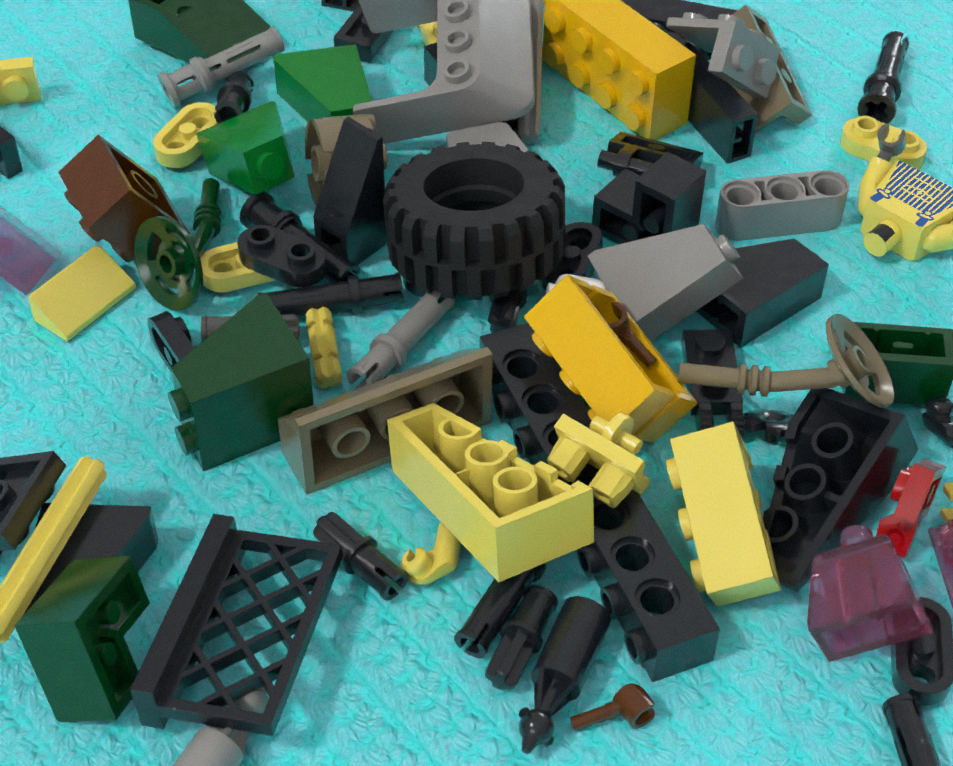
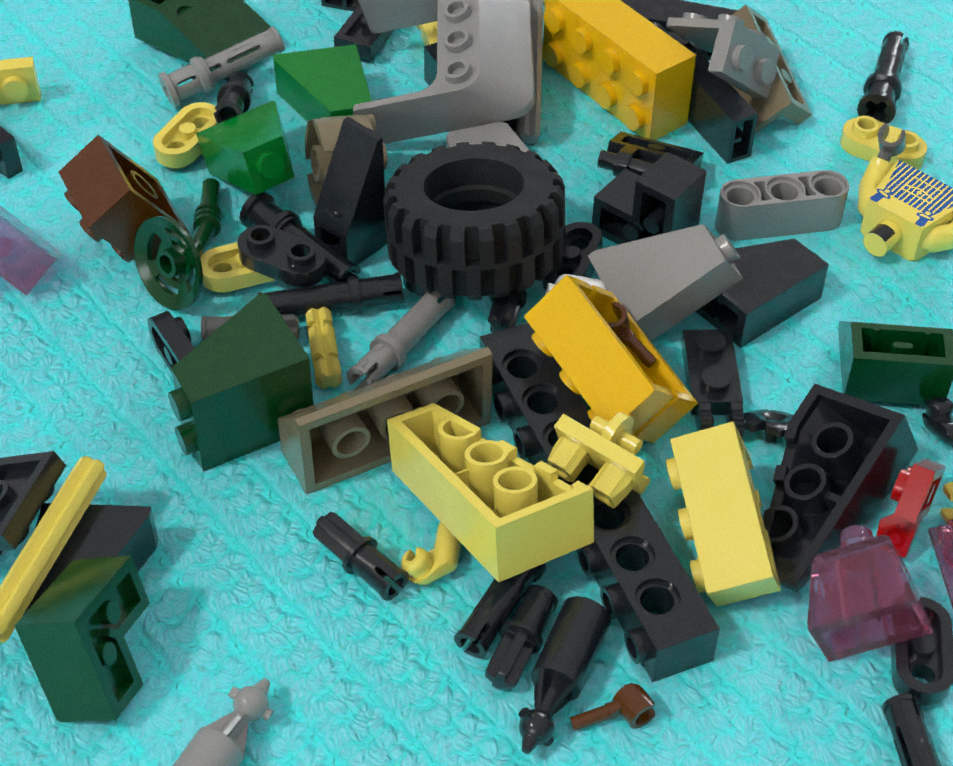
light yellow slope [28,245,136,342] -> none
black fence [130,514,343,736] -> none
dark tan dish [678,314,894,408] -> none

